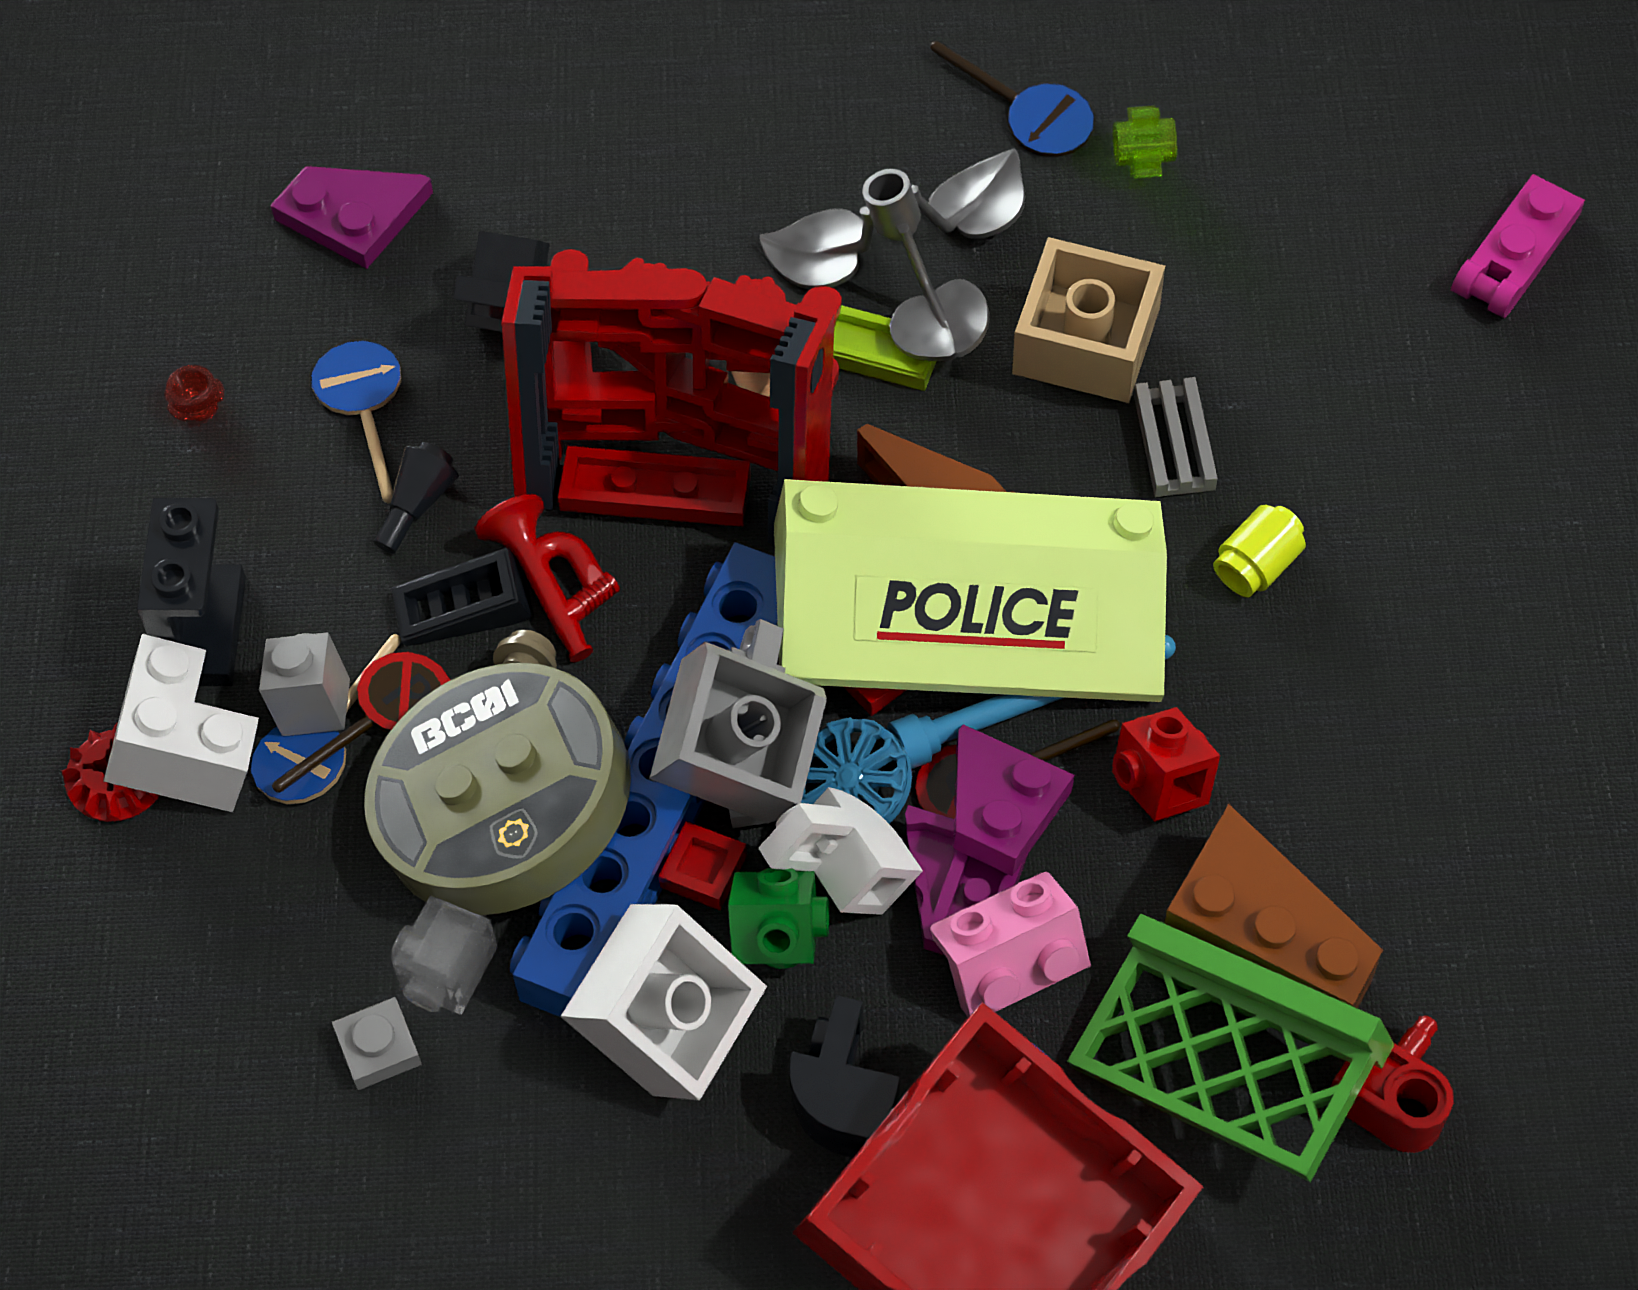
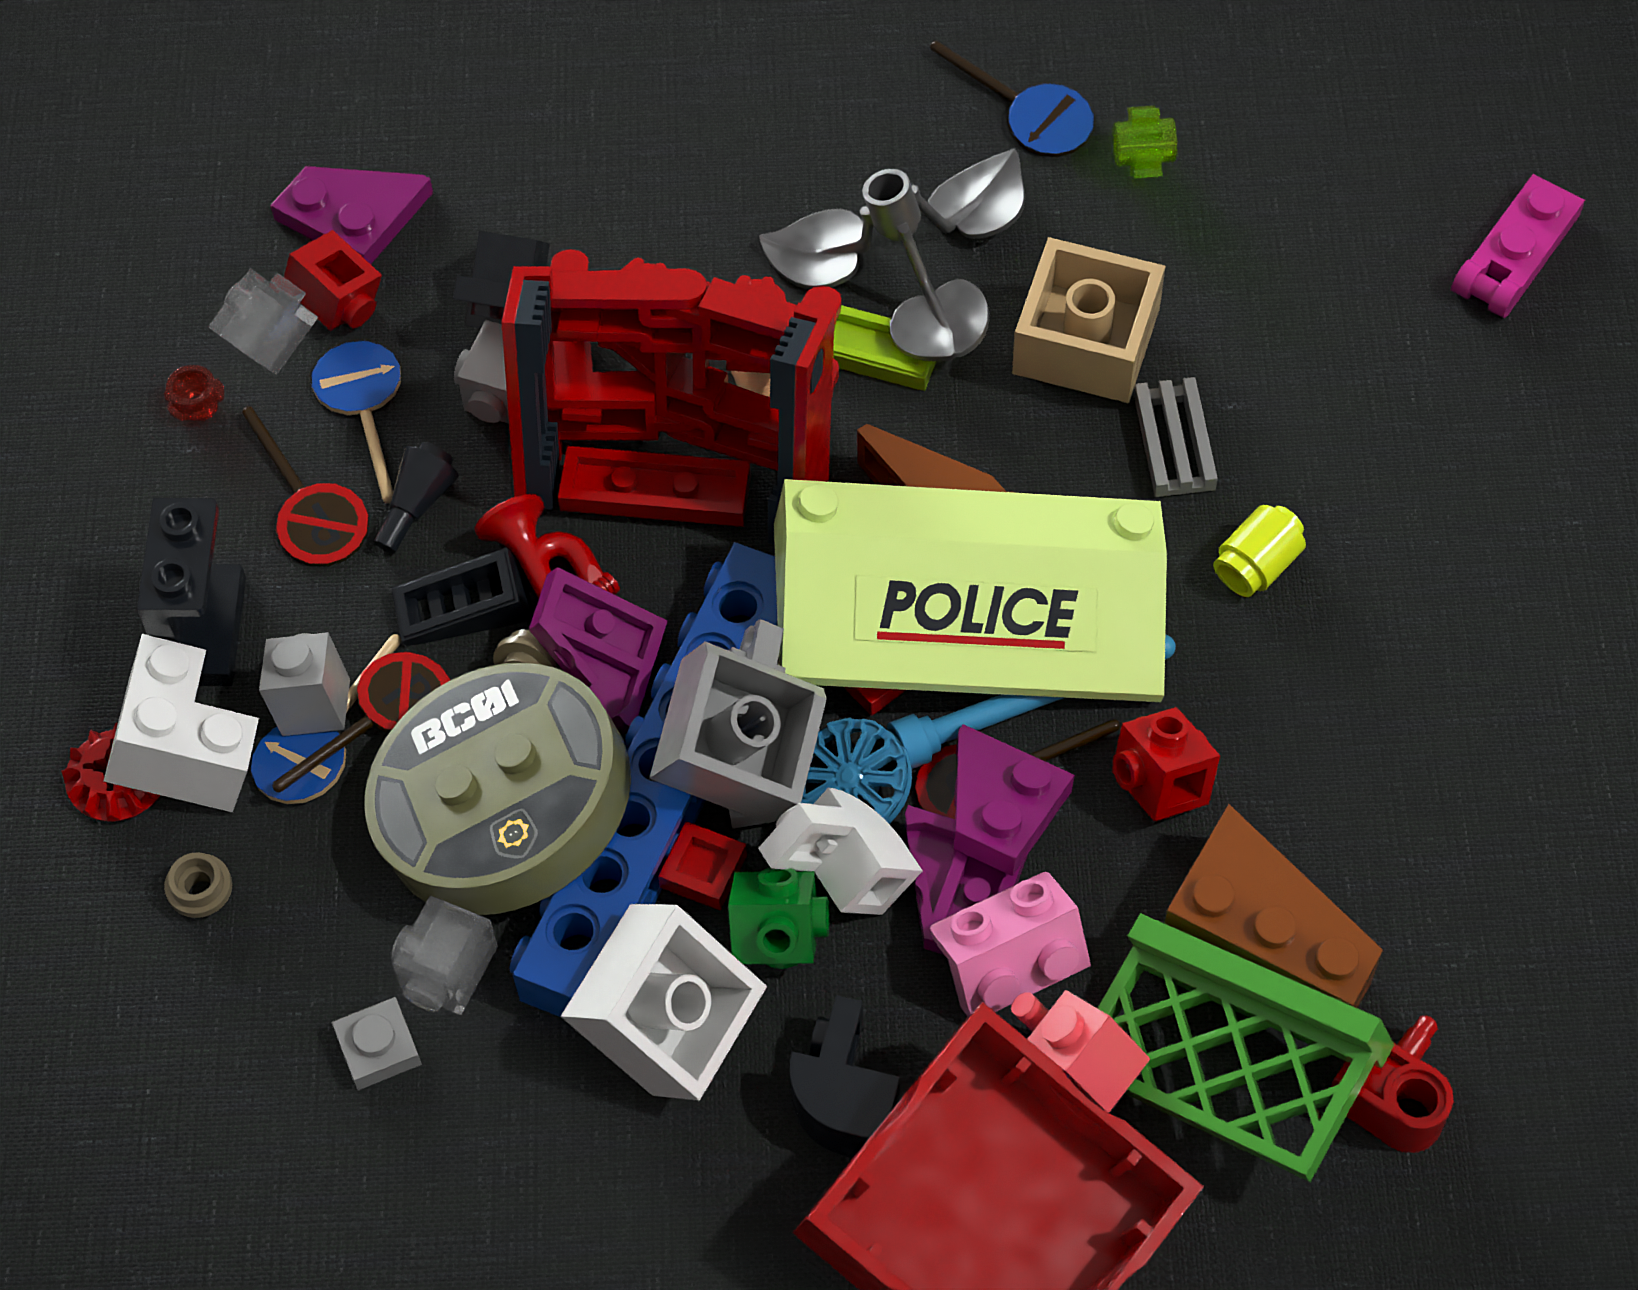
none -> dark tan plate [164,852,232,918]
none -> clear brick [208,268,318,375]
none -> piece [242,406,369,567]
none -> red brick [279,230,382,331]
none -> light grey brick [454,320,509,424]
none -> magenta wing [529,567,667,734]
none -> coral brick [1011,990,1150,1113]

